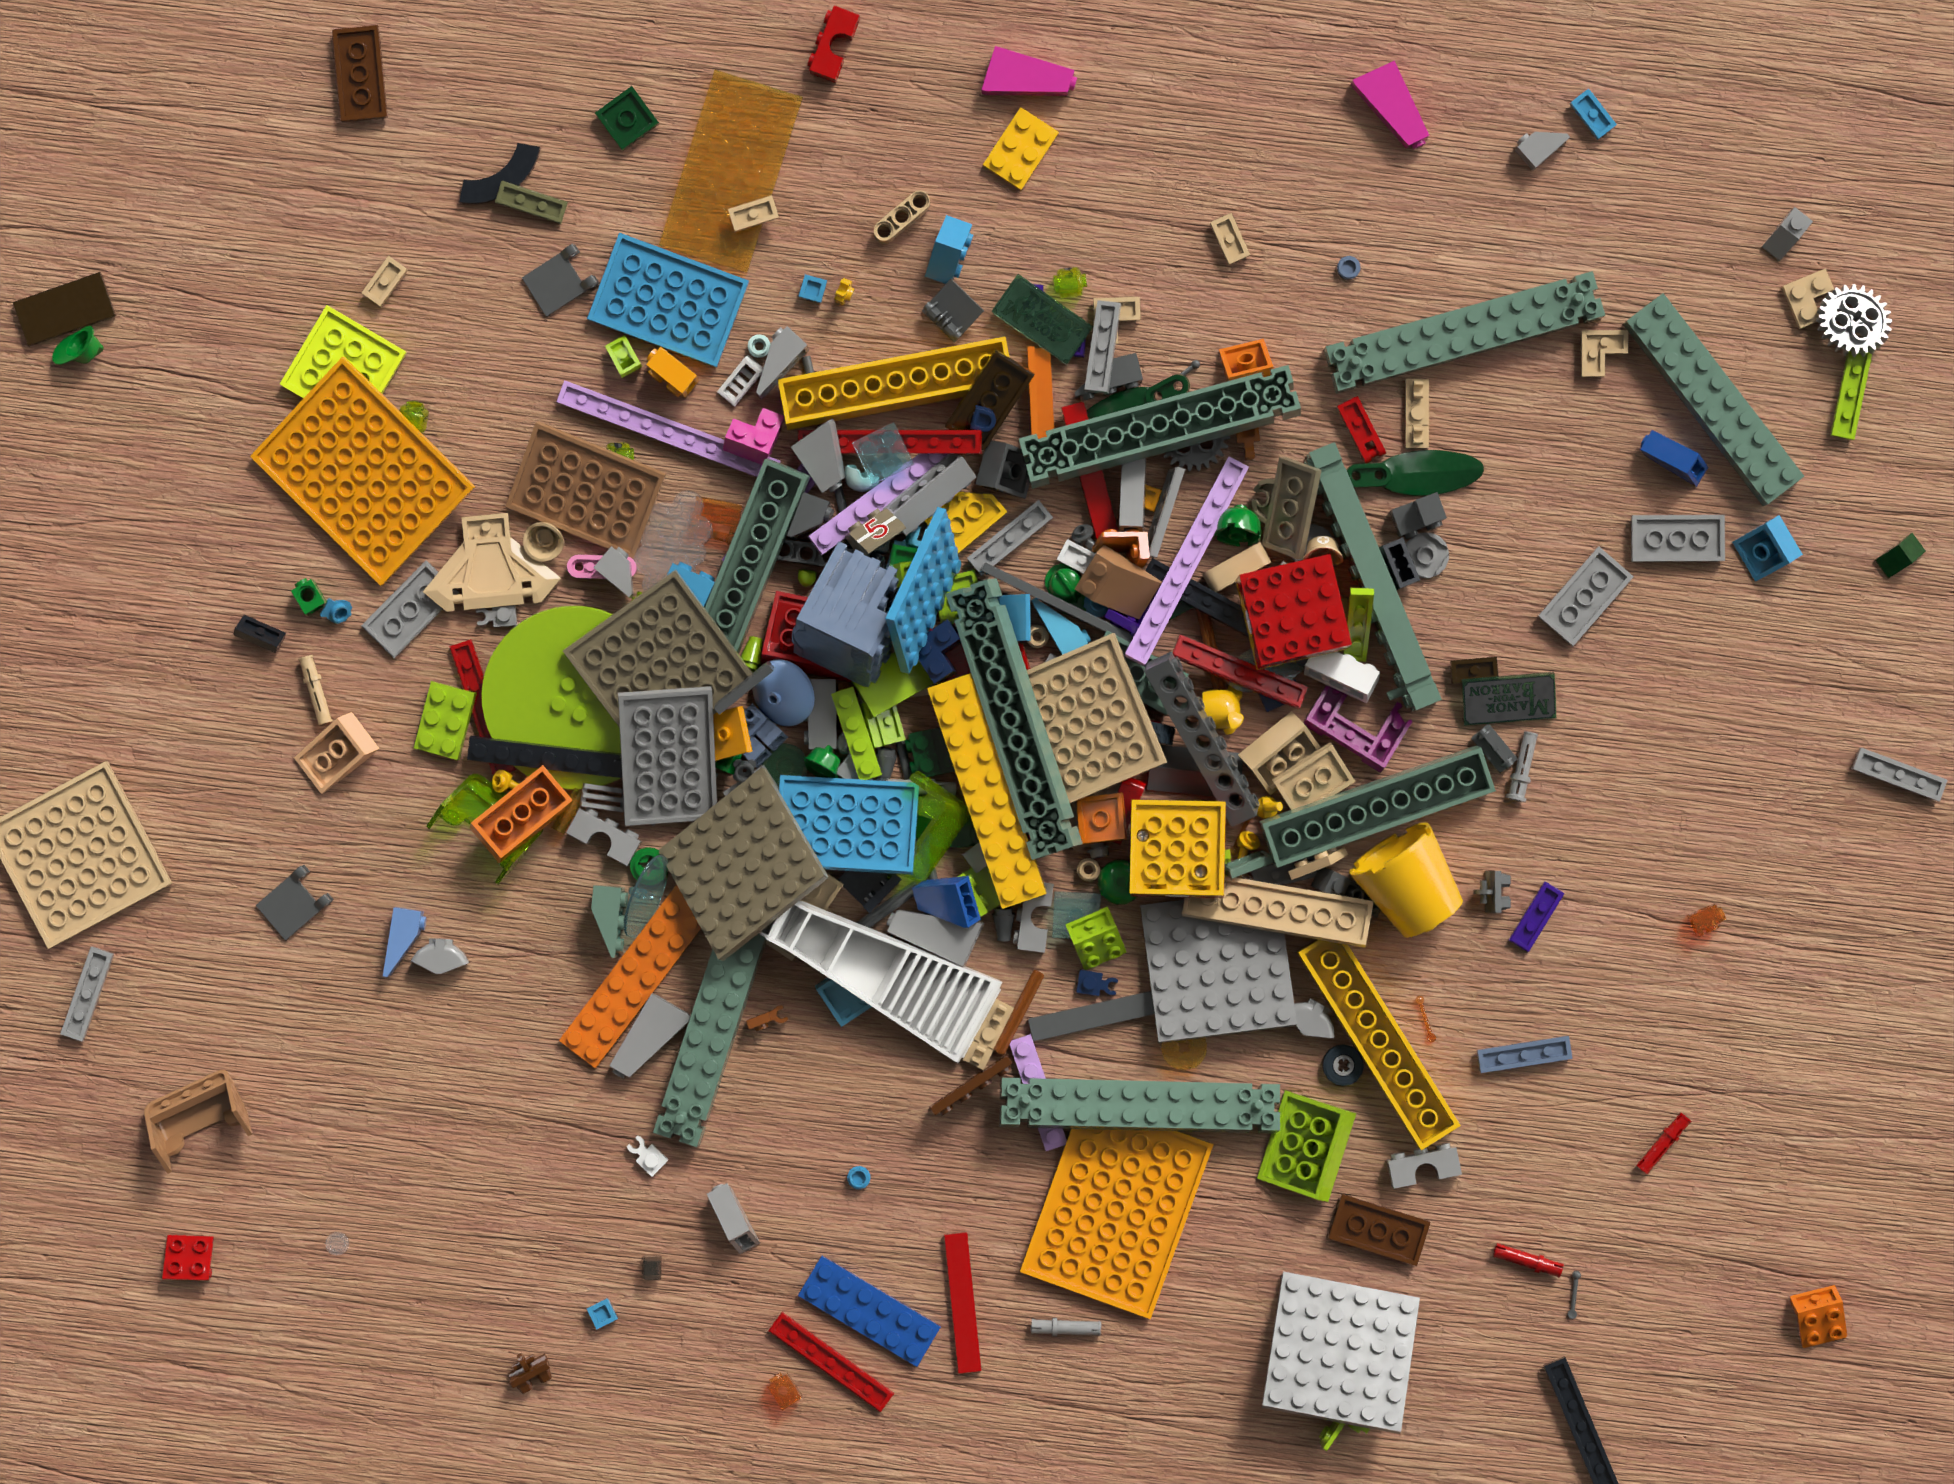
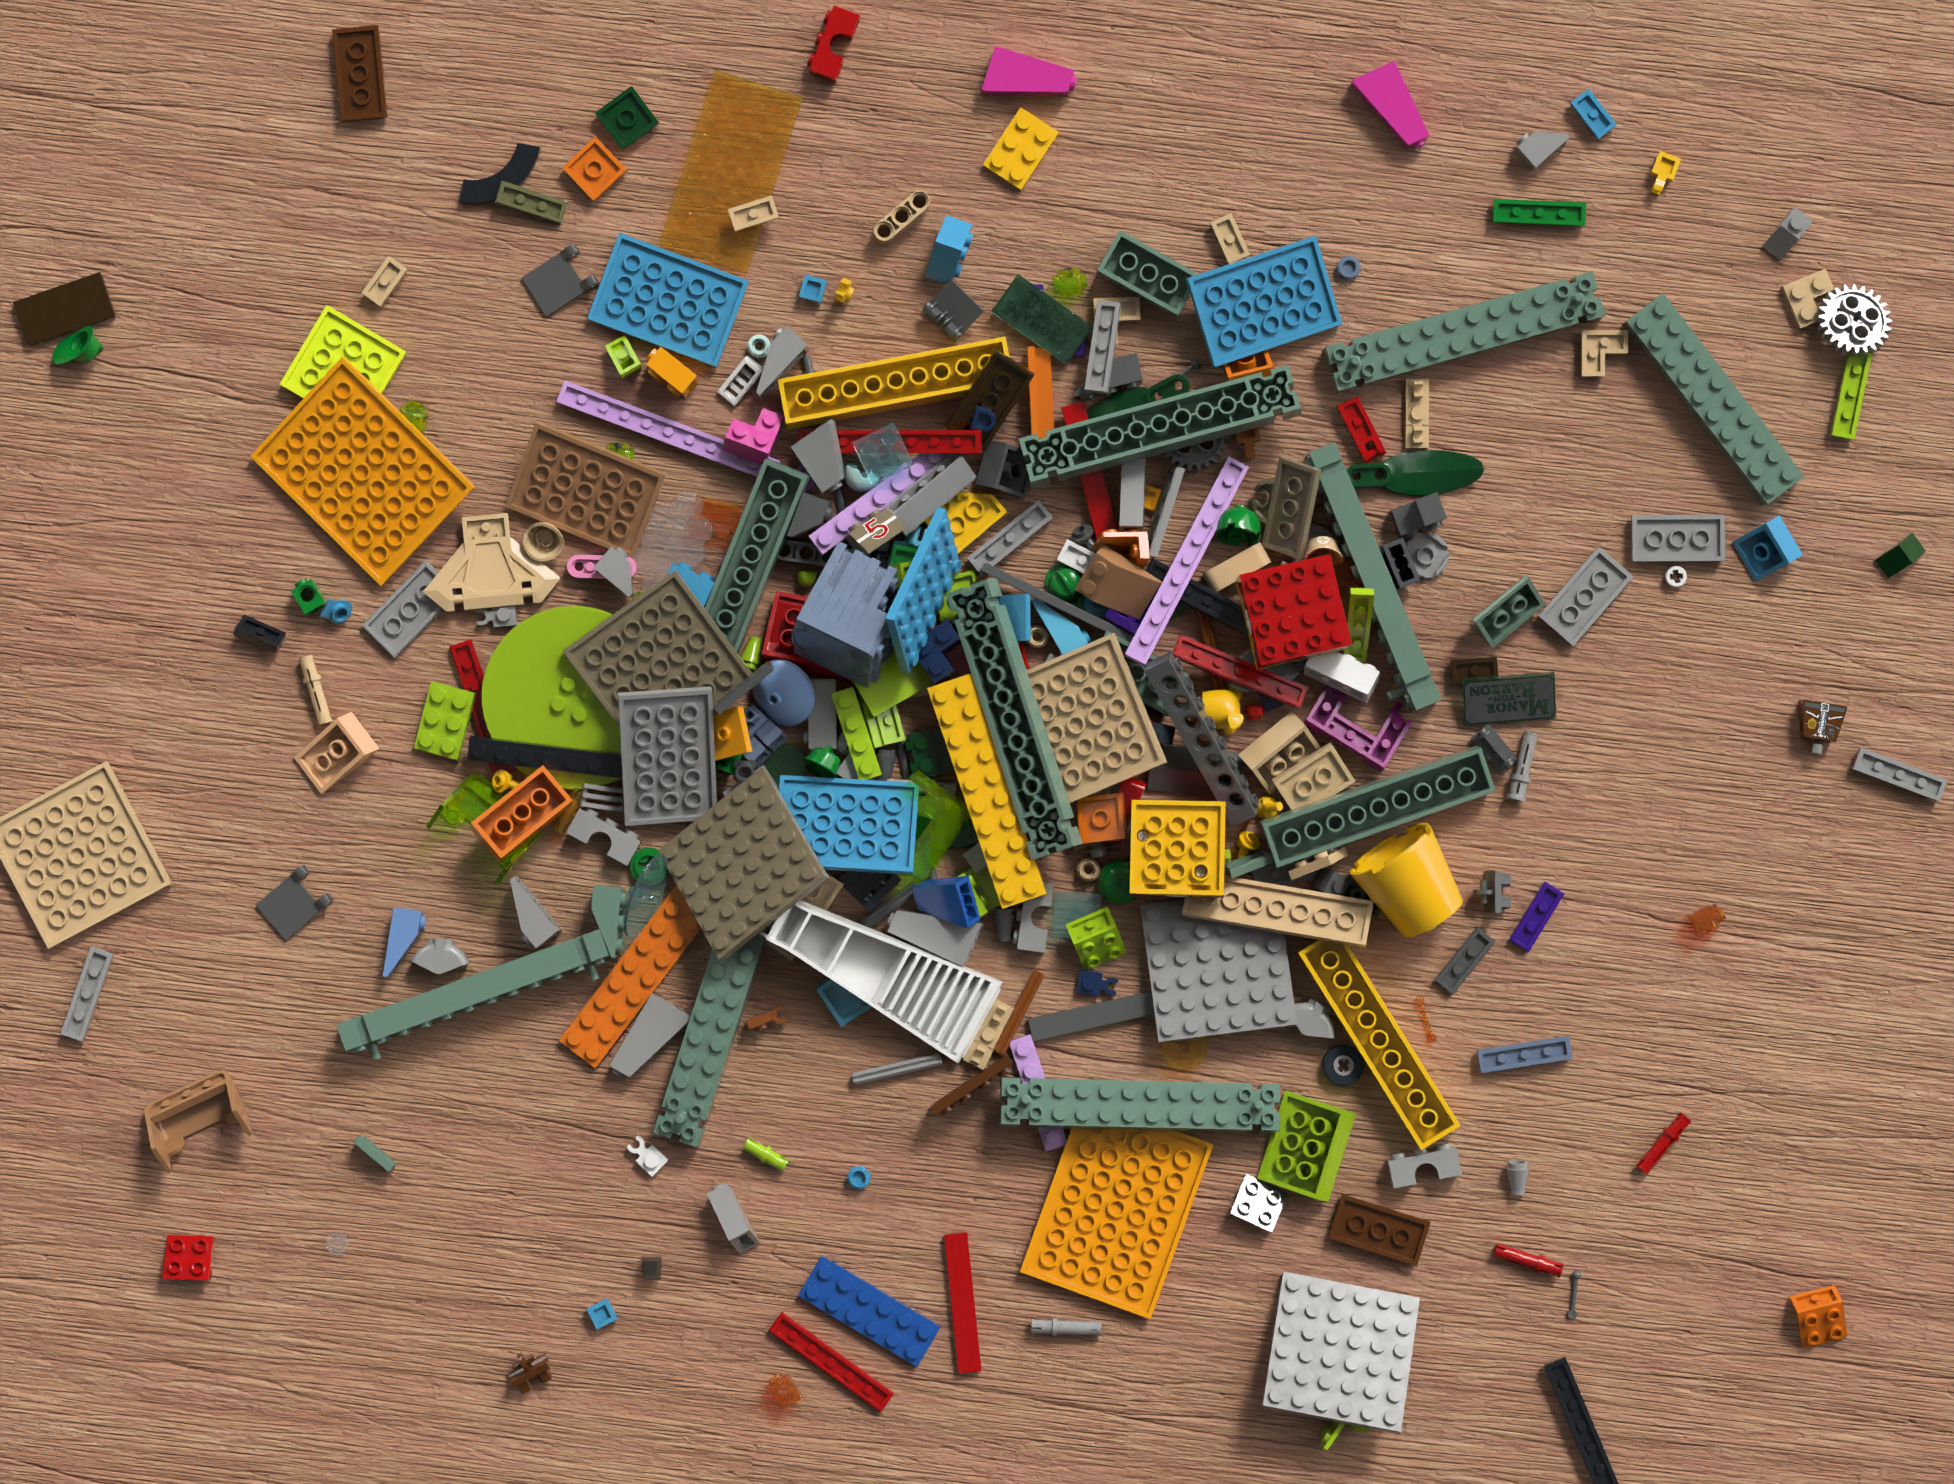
blue slope [1640,430,1708,487] -> none
none -> sand green brick [336,929,610,1061]
none -> sand green tile [354,1135,397,1172]
none -> light grey slope [510,876,562,948]
none -> orange plate [562,136,627,202]
none -> lime pin [742,1137,790,1172]
none -> light grey axle [852,1053,942,1085]
none -> sand green brick [1096,230,1198,319]
none -> dark azure plate [1185,236,1342,367]
none -> hinge [1229,1174,1288,1233]
none -> red plate [1243,704,1266,720]
none -> dark grey tile [1433,927,1495,995]
none -> sand green slope [1469,575,1546,648]
none -> green plate [1492,199,1586,227]
none -> light grey cone [1506,1160,1529,1195]
none -> yellow plate [1650,151,1681,195]
none -> white bush [1665,566,1687,587]
none -> torso [1799,699,1847,754]

